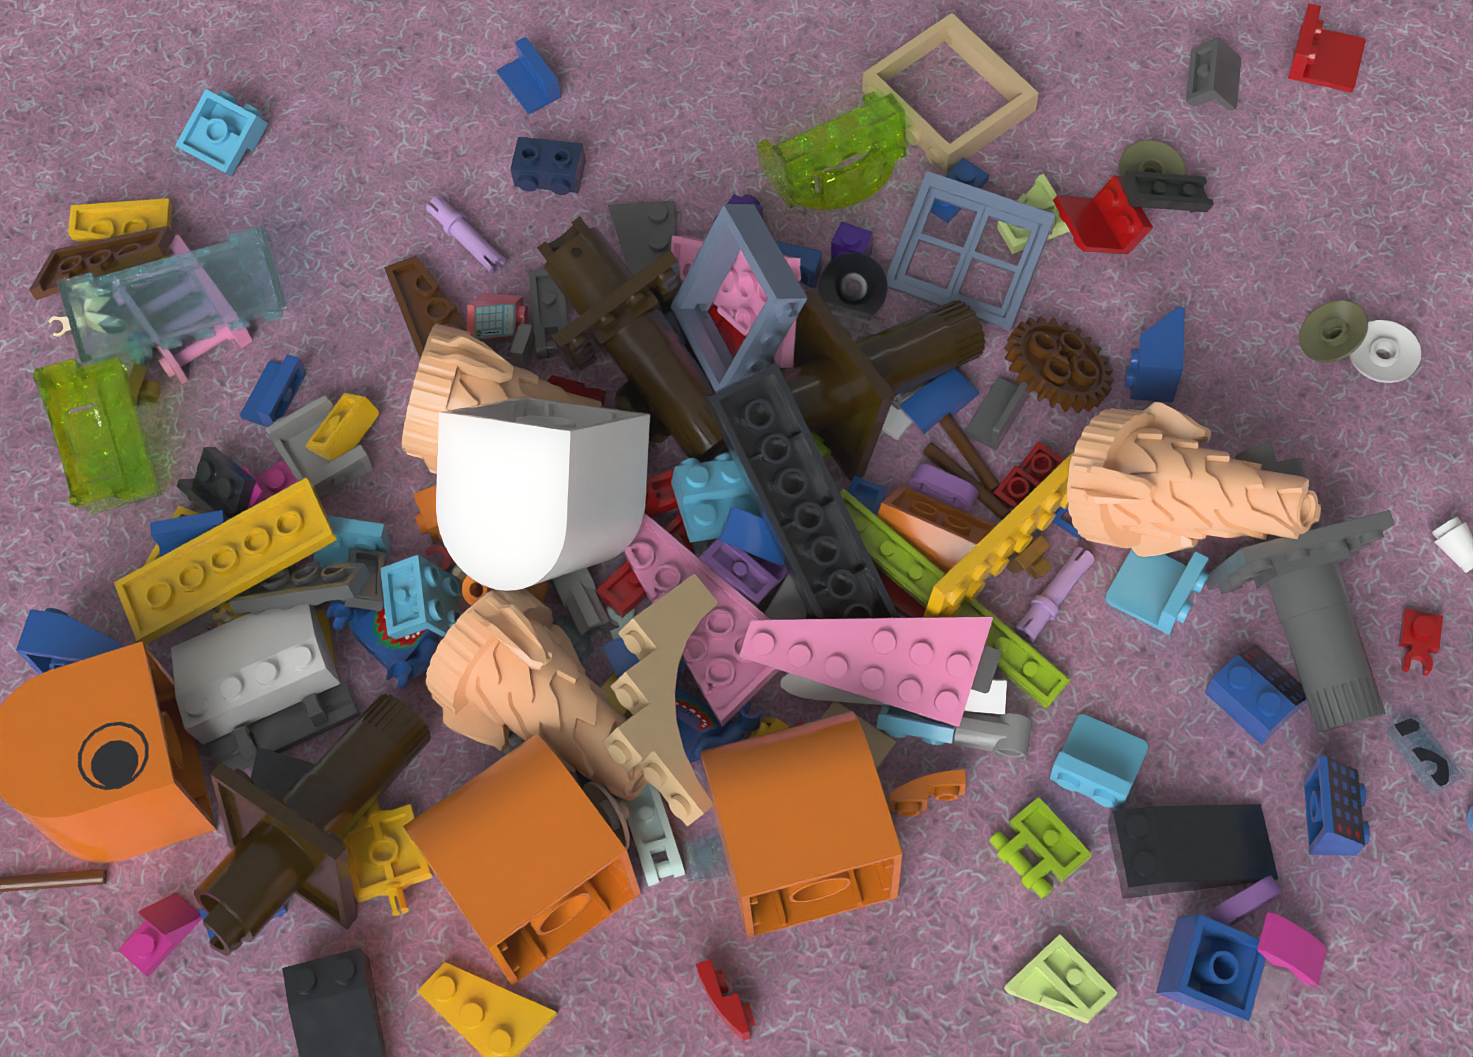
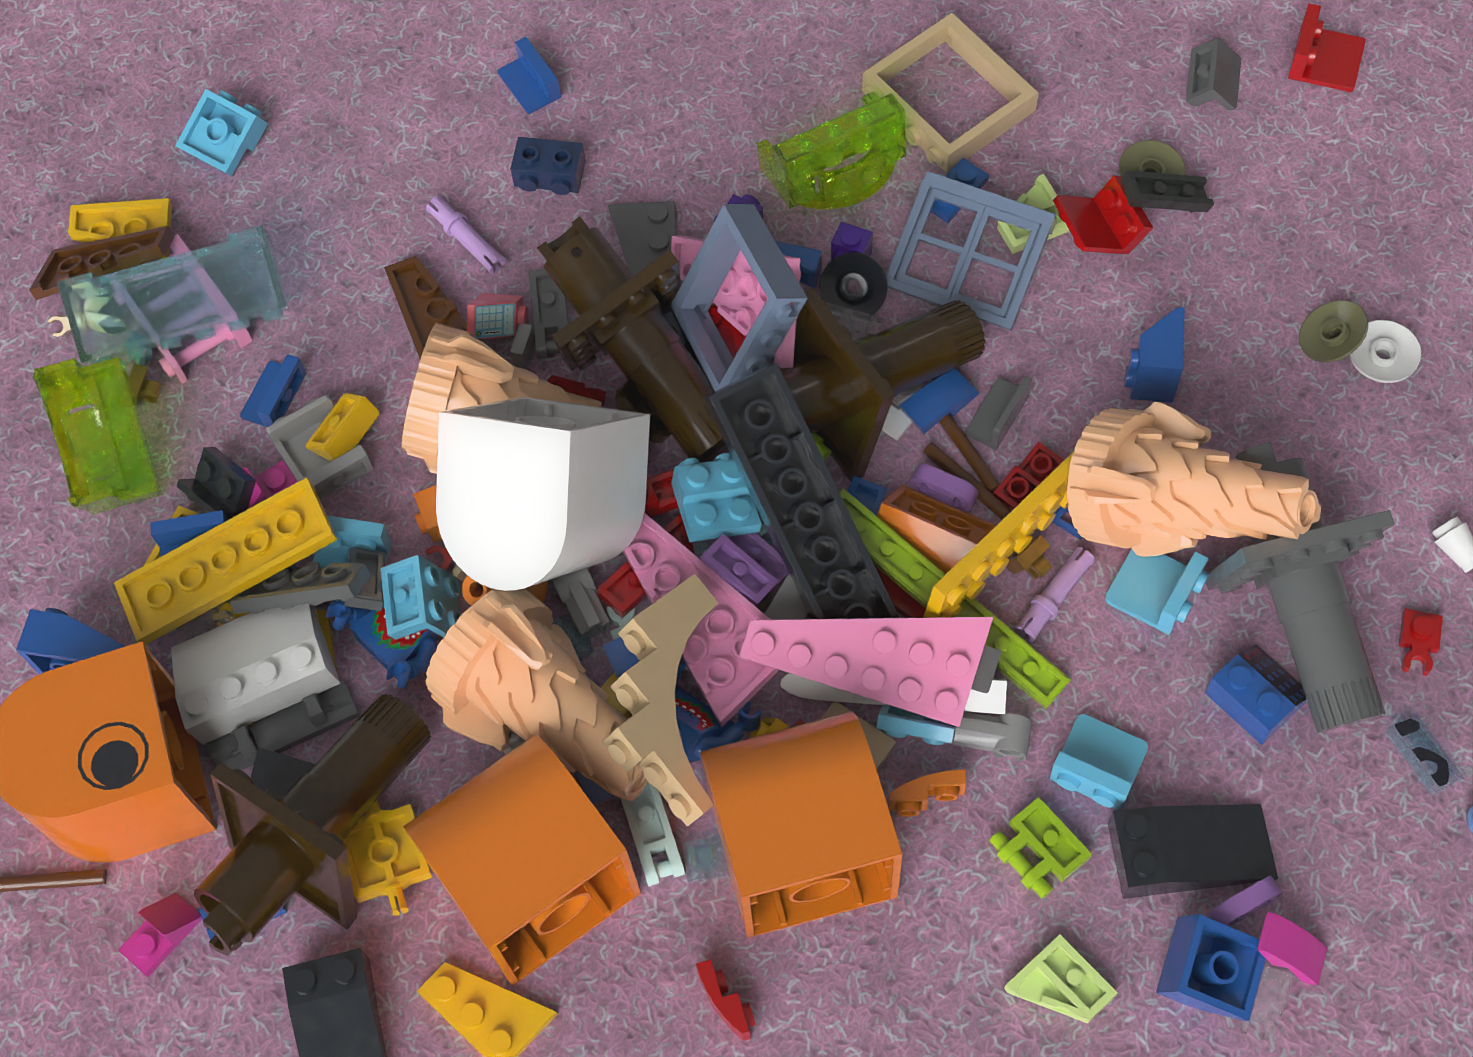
white dish [582,781,630,850] -> none
blue slope [718,506,784,566] -> none
reddish brown gear [1004,316,1114,413] -> none
blue slope [1303,756,1370,856] -> none

